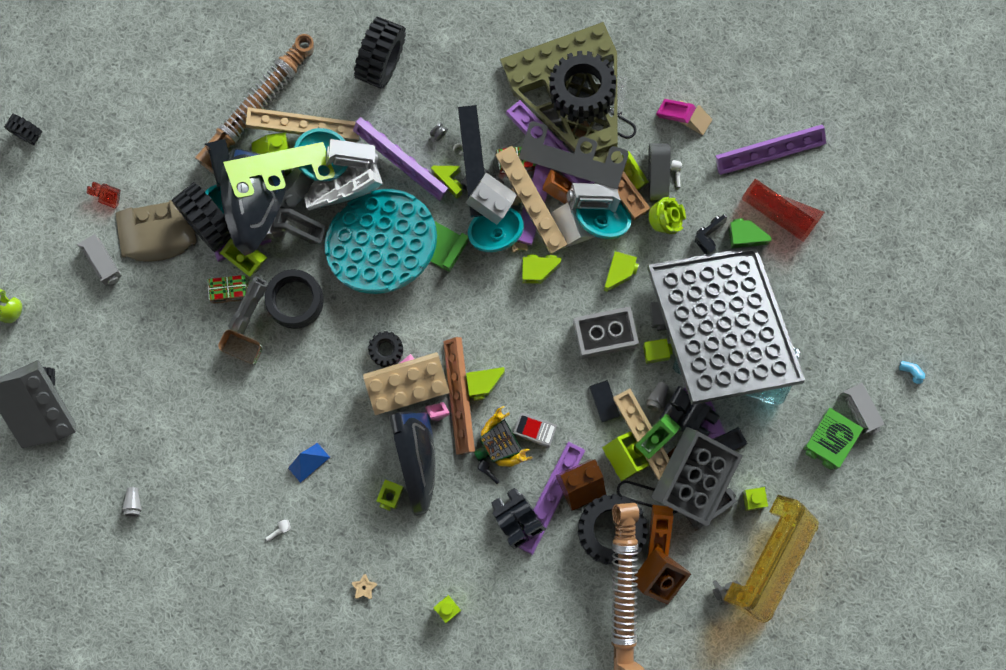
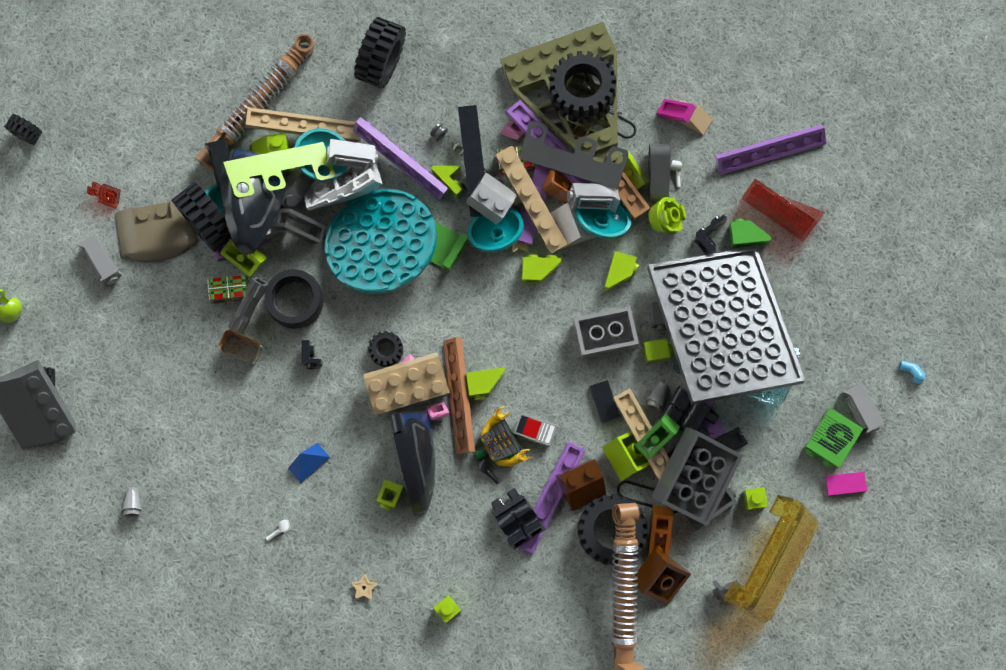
none -> black bracket [301,340,323,369]
none -> bright pink slope [501,121,525,140]
none -> dark pink tile [825,472,867,496]

